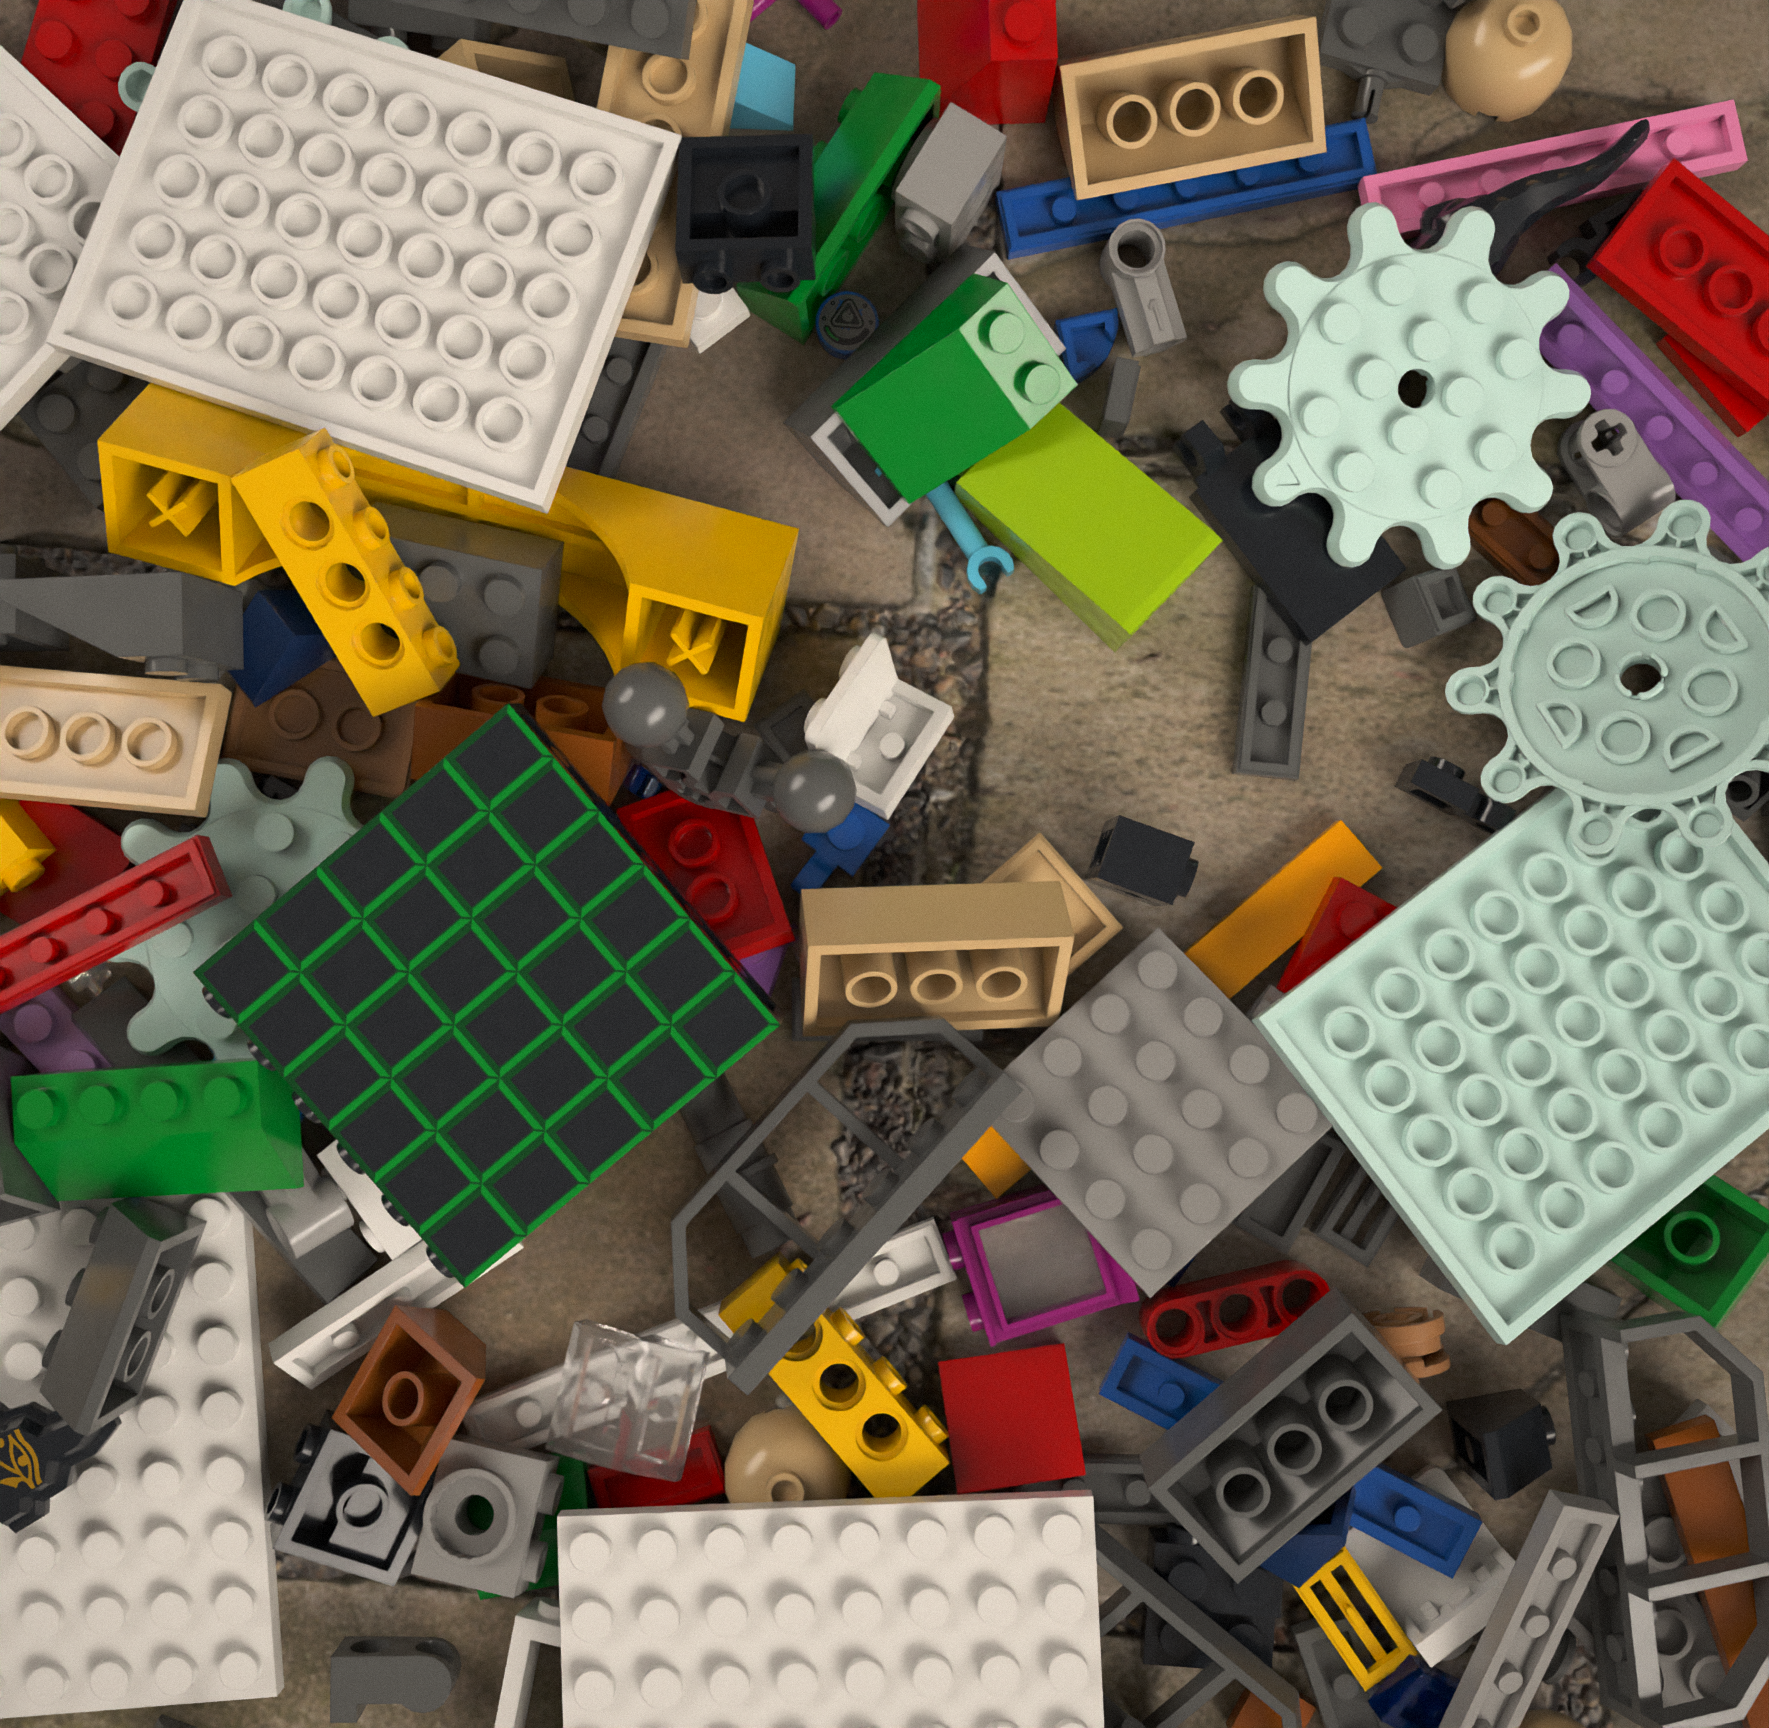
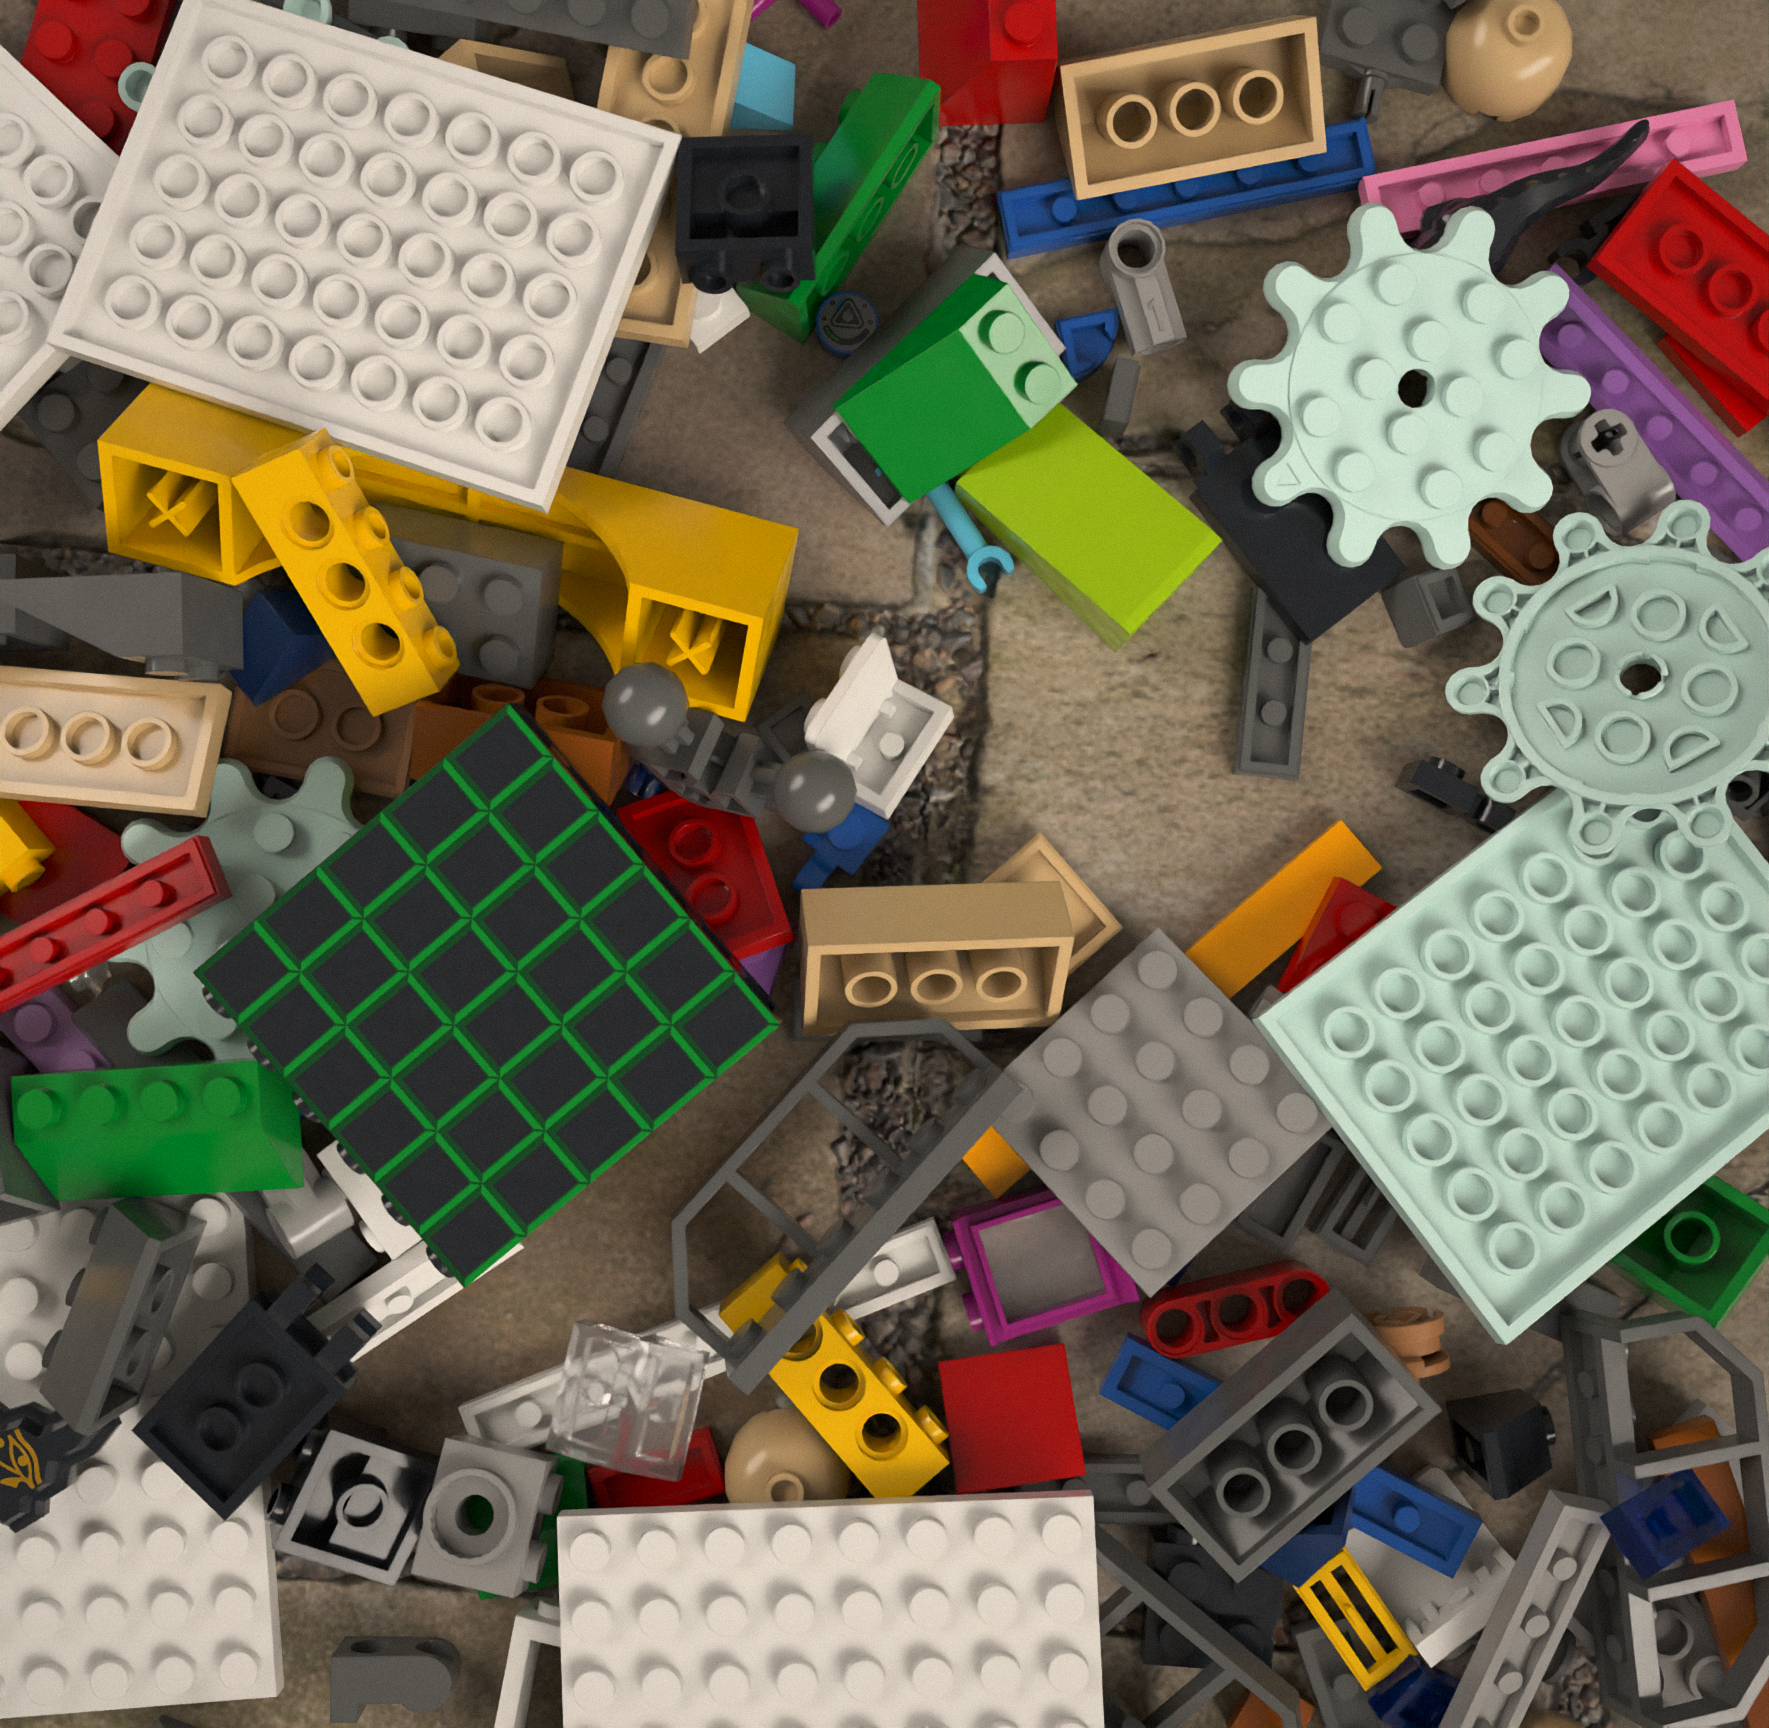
dark orange slope [332,1305,486,1496] -> none
dark grey piece [679,1073,799,1259] -> none
light grey brick [891,102,1007,264] -> none
black brick [1084,815,1199,906] -> none
none -> black tile [131,1263,383,1521]
none -> clear blue plate [1600,1468,1731,1581]

